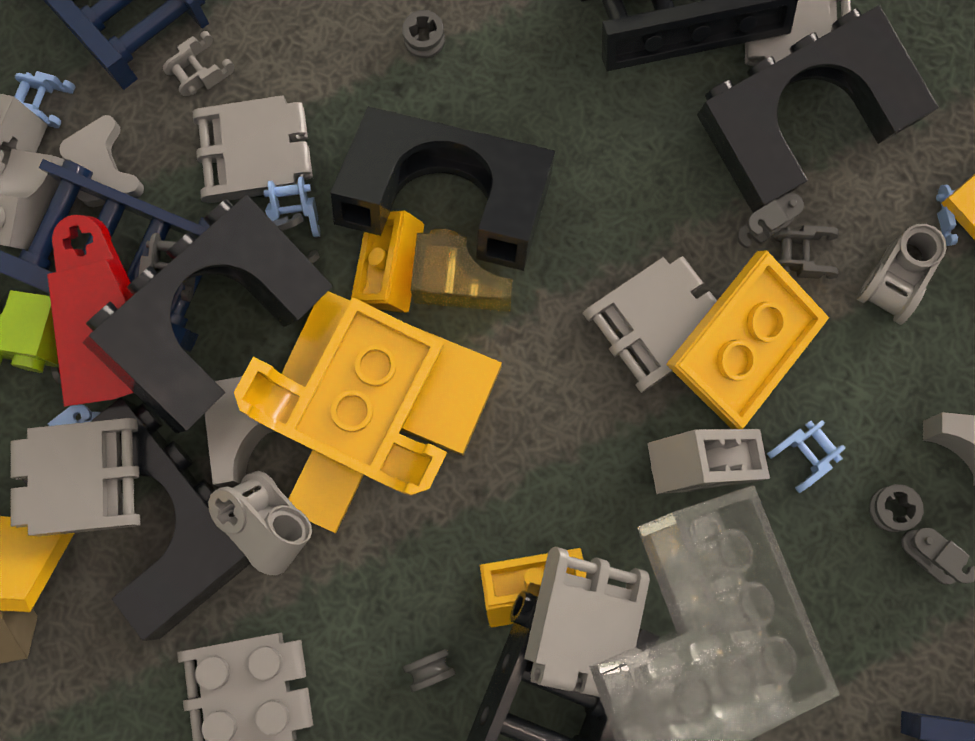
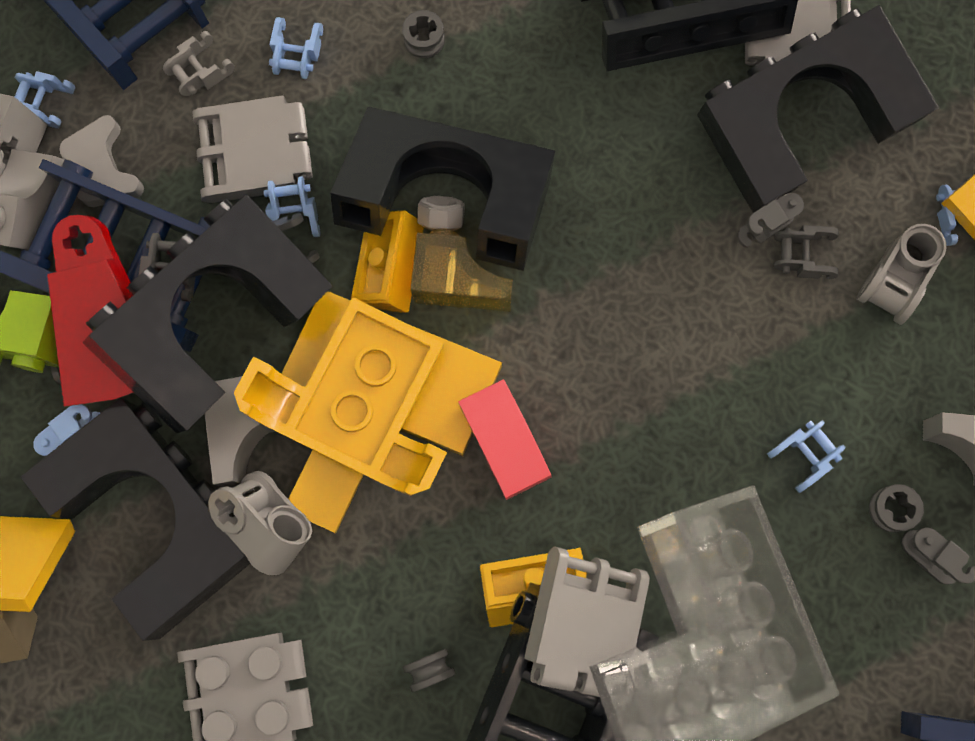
light grey plate [11,418,140,537] -> none
light grey plate [583,256,717,393] -> none
light grey arch [647,429,770,494] -> none
yellow tile [666,250,829,429] -> none
none -> light blue piece [269,17,323,79]
none -> light grey tile [417,196,465,232]
none -> coral slope [458,379,552,500]

